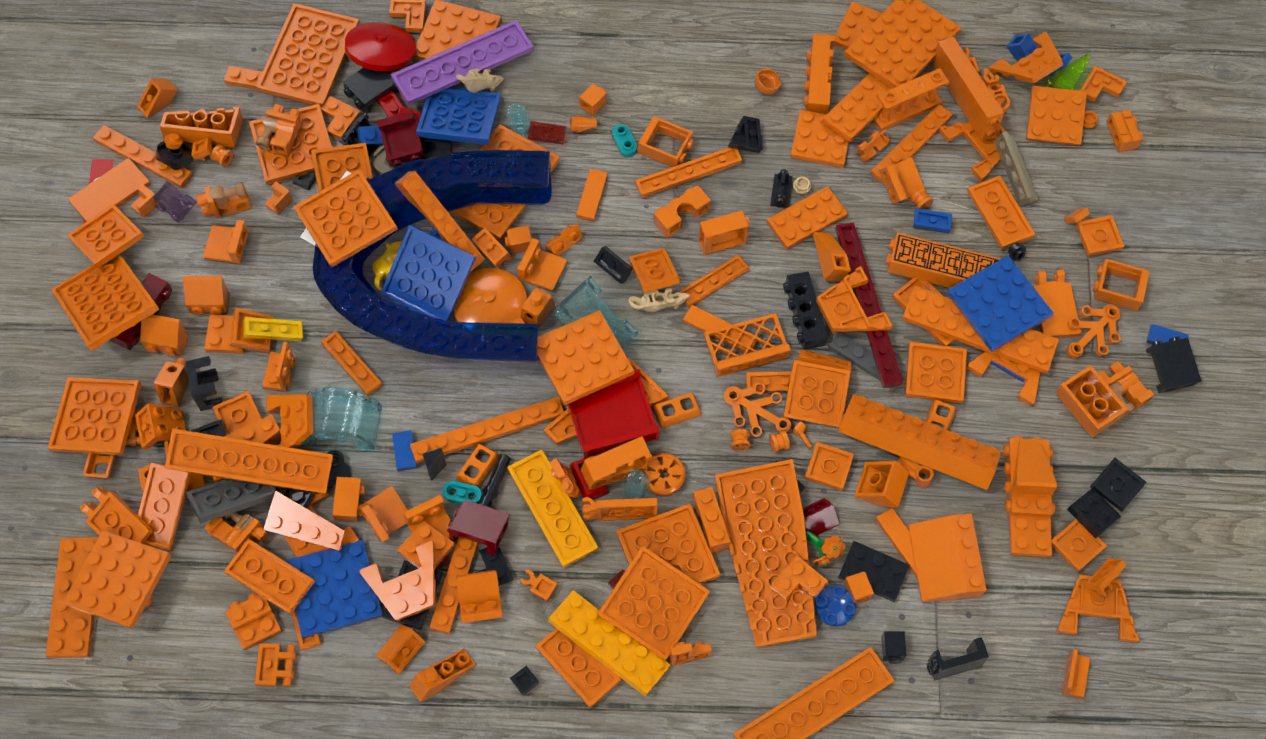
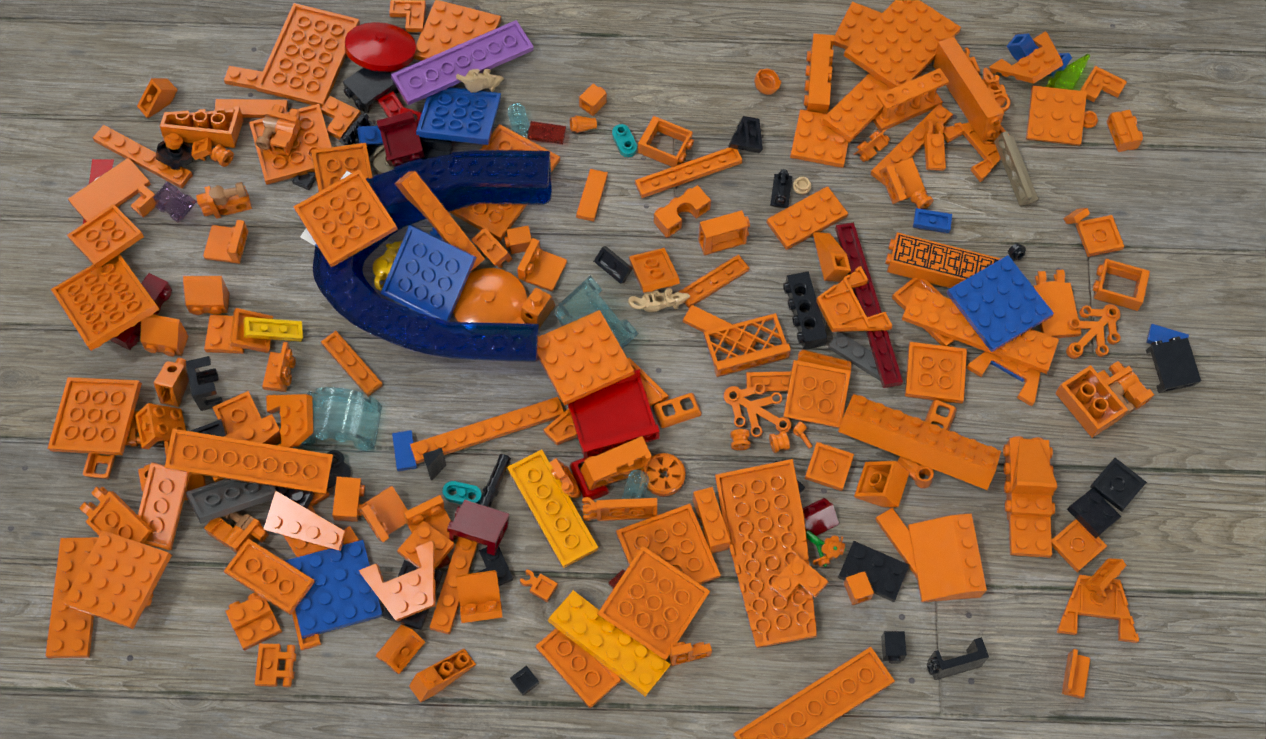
orange panel [265,182,293,215] -> none
orange piece [456,444,499,488] -> none
orange hinge [545,224,583,256] -> none
blue dish [815,586,856,626] -> none
orange plate [967,176,1035,250] -> none
none -> orange tile [214,99,288,118]
none -> orange hinge [924,120,946,171]

